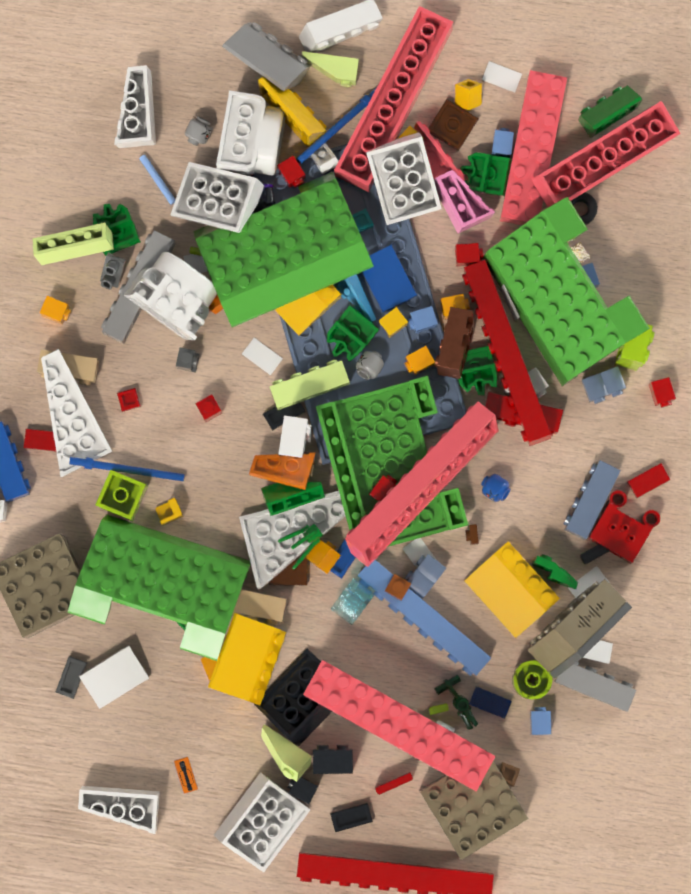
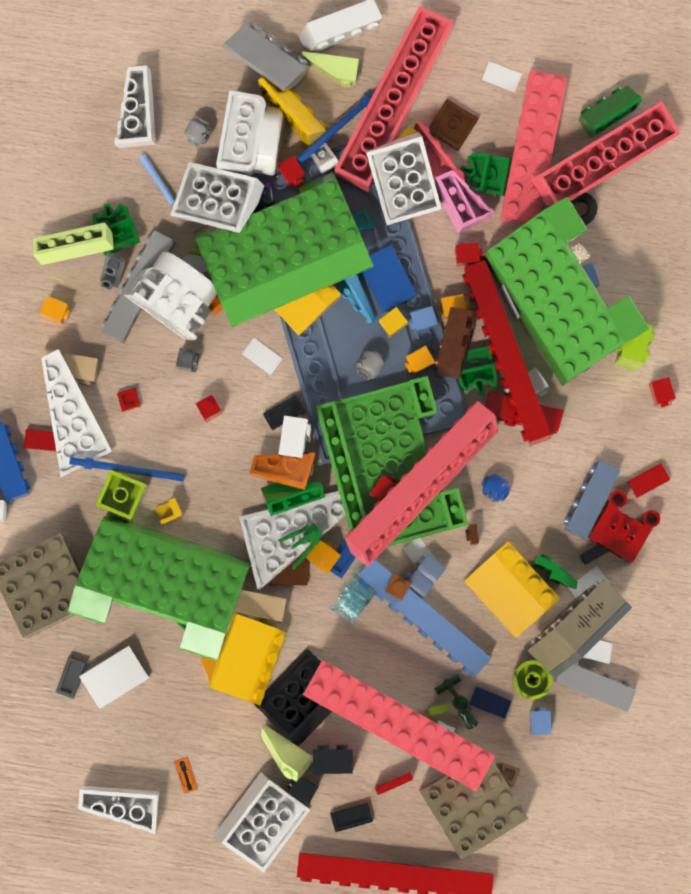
yellowish green brick [270,359,350,410] -> none
green plate [327,305,380,361] -> none
yellow panel [455,79,482,110] -> none
medium blue brick [491,128,514,158] -> none
sand blue brick [581,367,626,404] -> none

